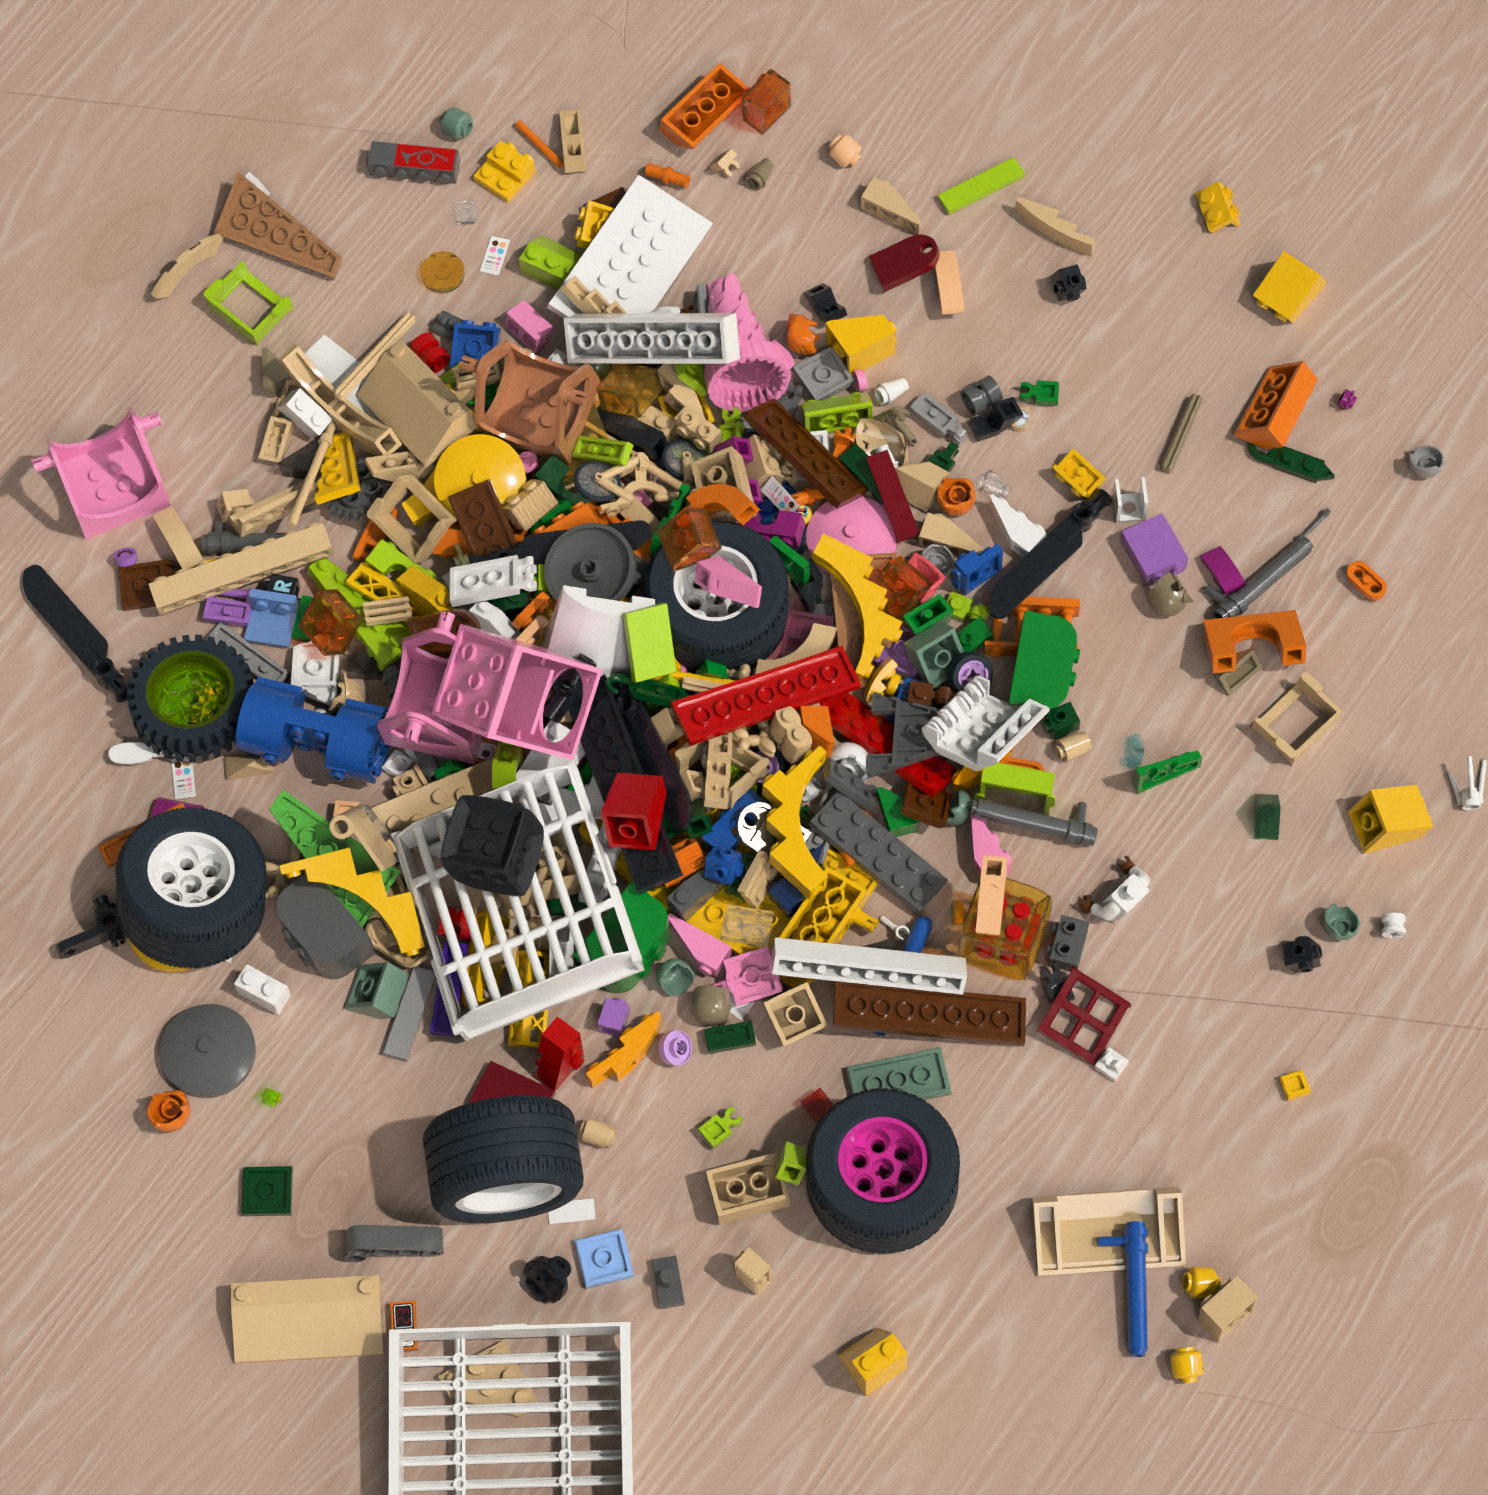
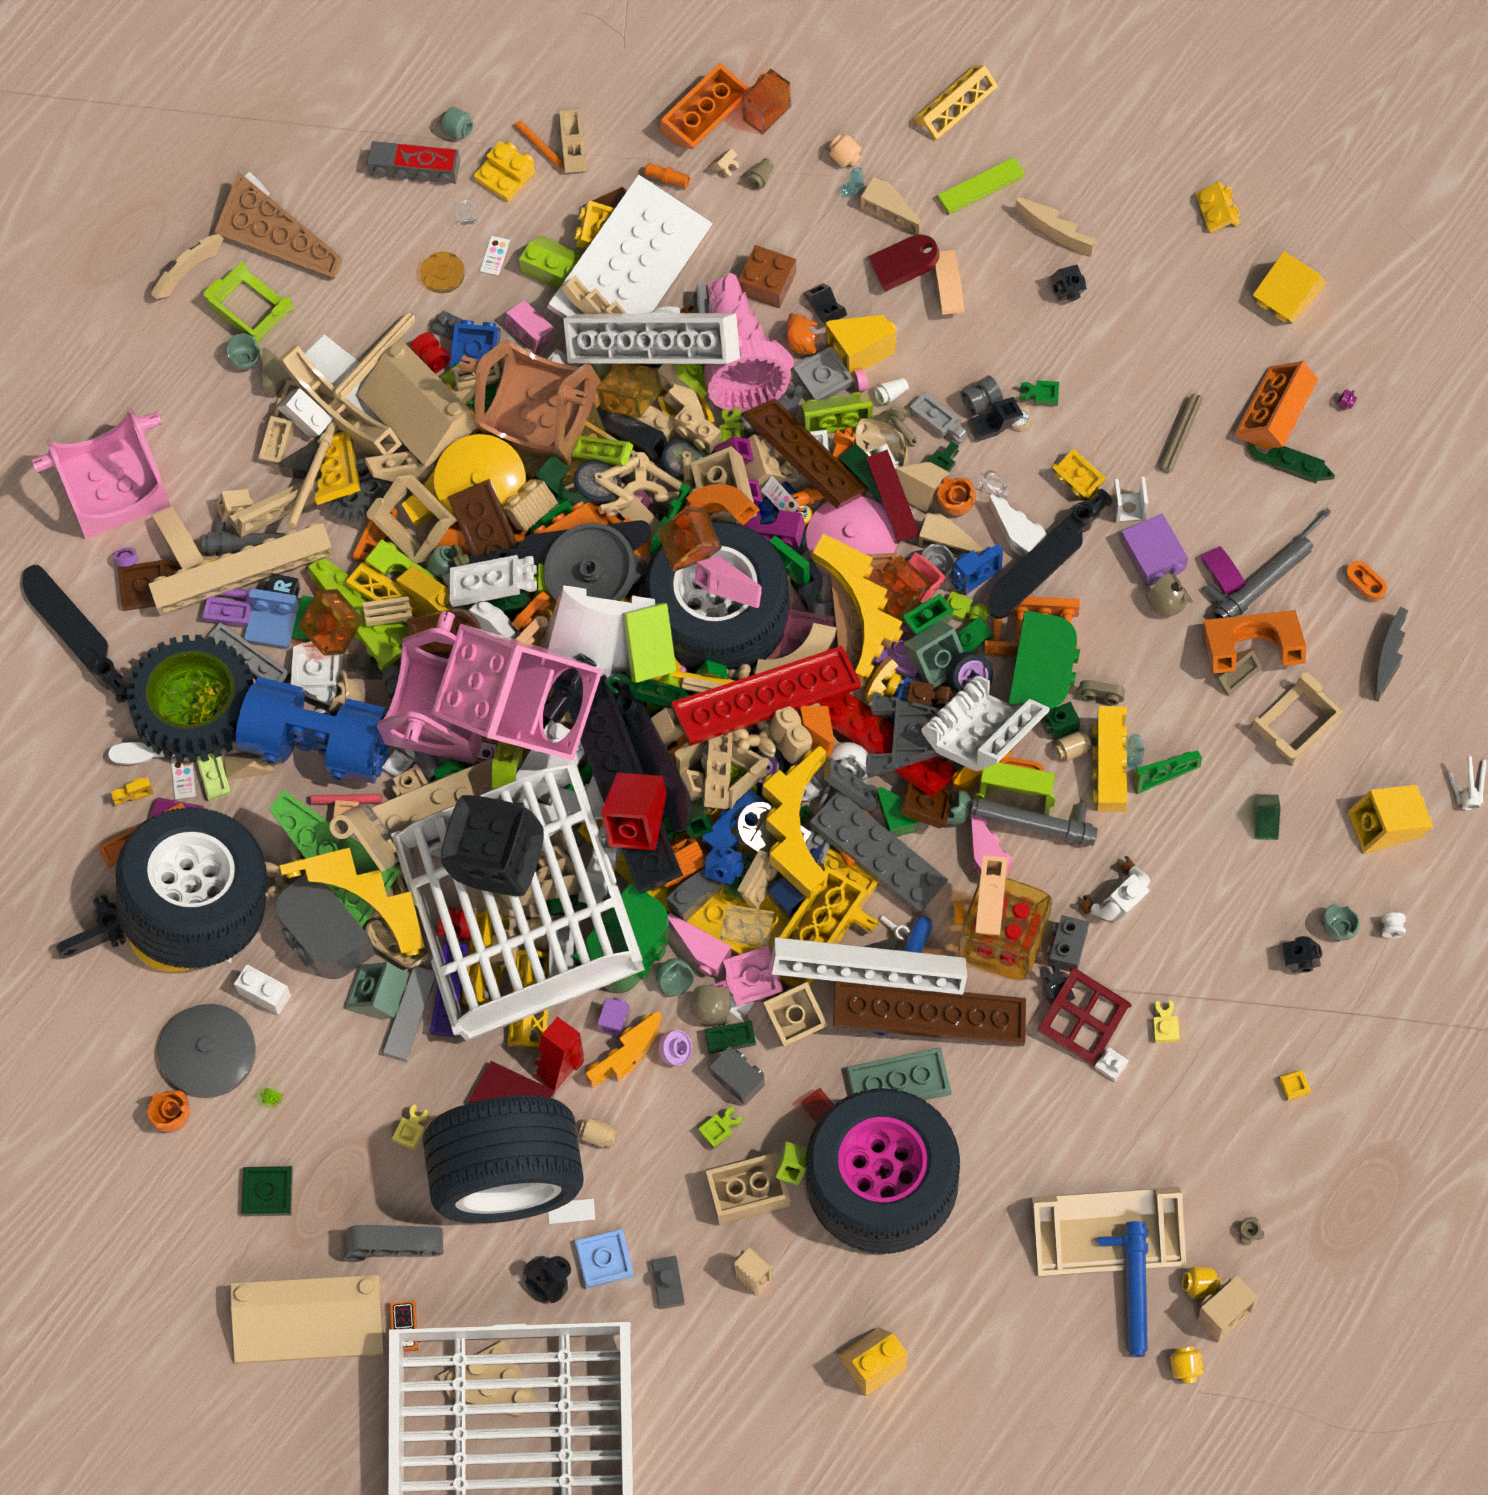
bright pink tile [519,451,540,475] -> none
light grey hair [1409,445,1445,478] -> none
none -> yellow plate [111,777,154,806]
none -> yellowish green tile [196,753,232,801]
none -> sand green hair [226,333,260,370]
none -> coral bar [311,794,382,804]
none -> light yellow plate [392,1104,429,1151]
none -> sand green head [427,545,458,579]
none -> dark grey brick [709,1047,765,1106]
none -> dark orange brick [738,245,797,308]
none -> clear light blue arm [842,167,864,197]
none -> yellow fence [913,65,998,140]
none -> dark tan plate [1078,680,1126,705]
none -> yellow wedge [1092,706,1127,812]
none -> light yellow plate [1153,1001,1180,1043]
none -> dark tan plate [1236,1217,1265,1245]
none -> dark grey slope [1374,606,1408,702]

